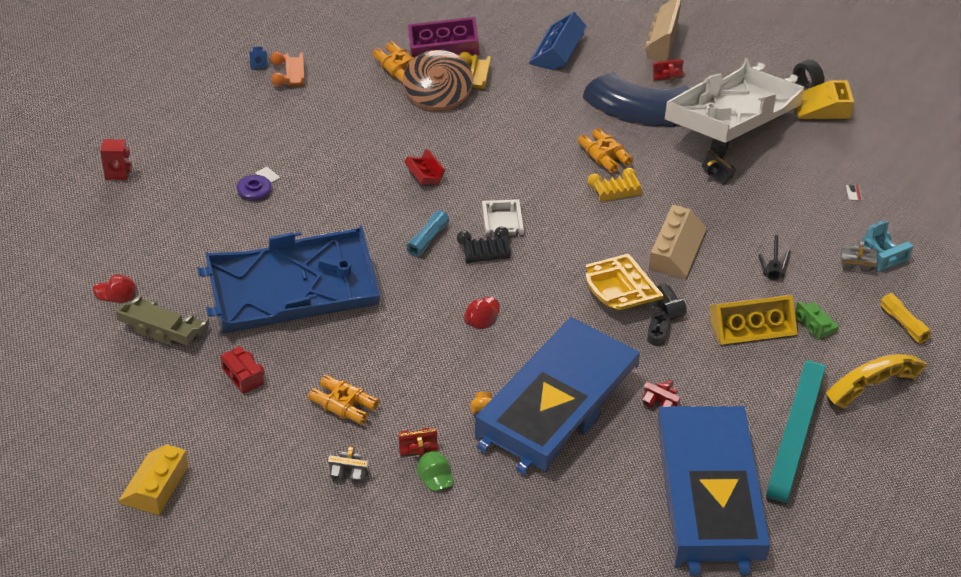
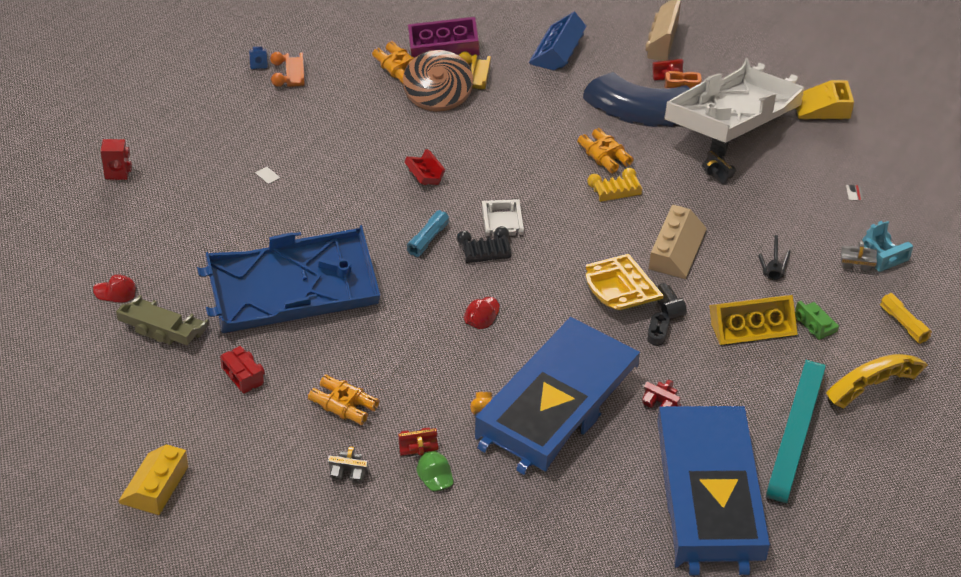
dark purple wheel [237,175,272,200] -> none
black tyre [793,59,825,90] -> none
none -> orange brick [664,71,702,89]

